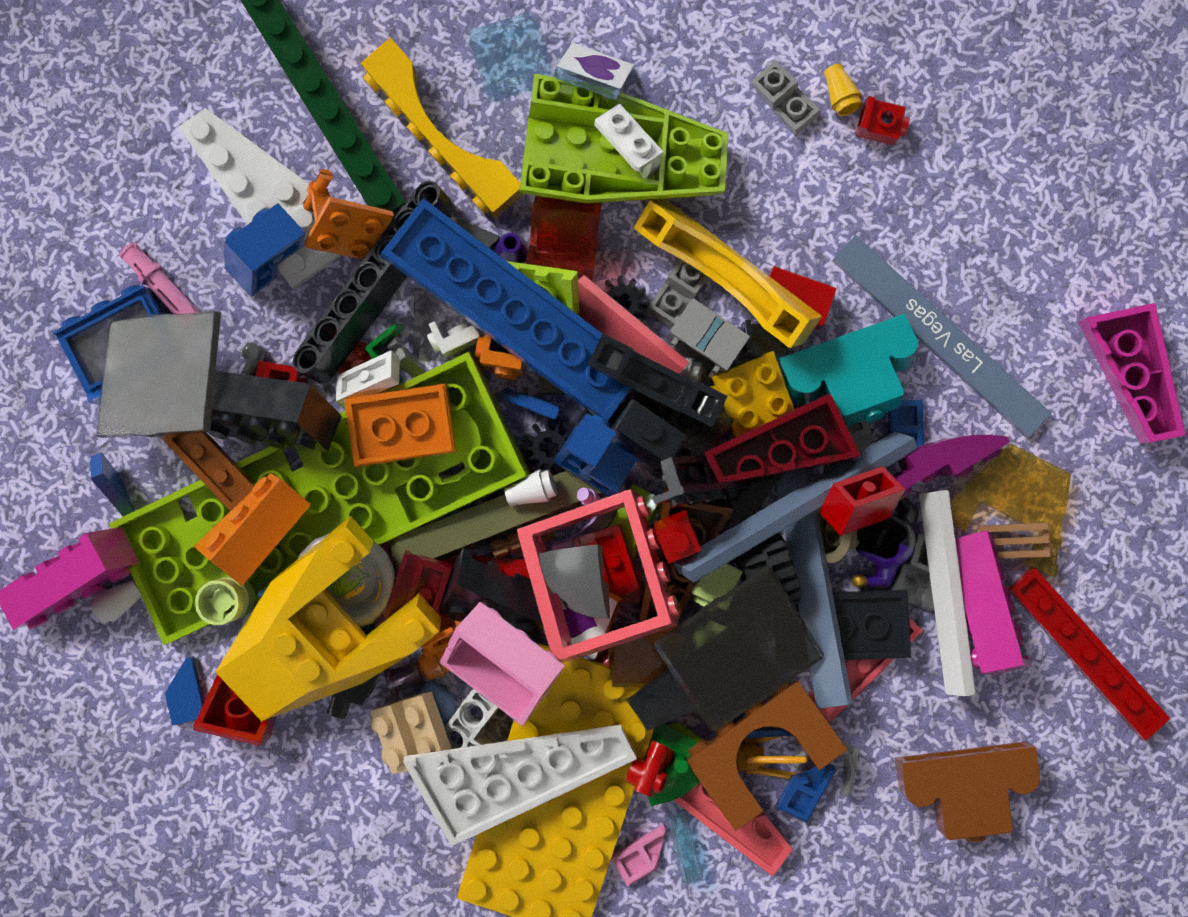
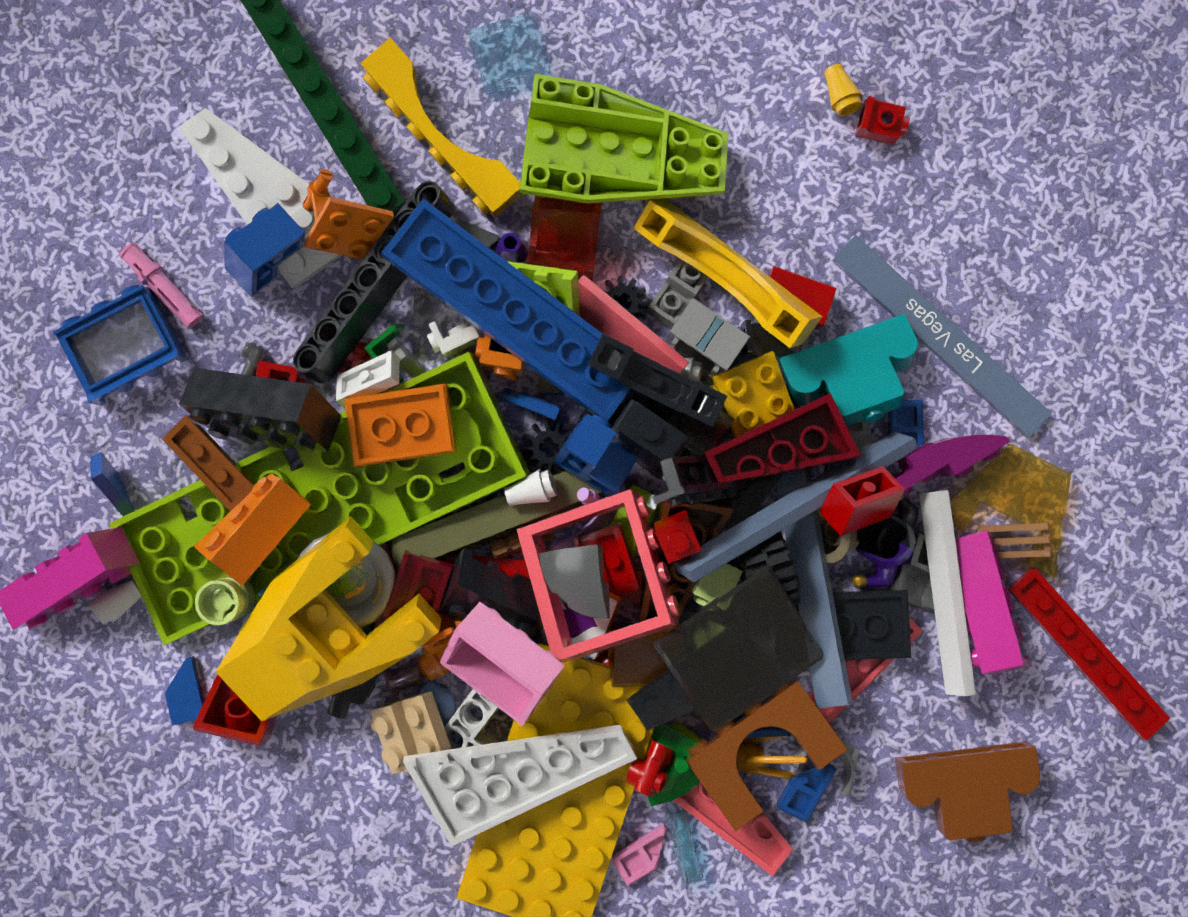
clear smoke piece [96,311,221,438] -> none
tile [554,42,634,100] -> none
white bracket [594,104,663,179] -> none
light grey slope [751,60,820,136] -> none
dark pink wedge [1078,303,1185,444] -> none

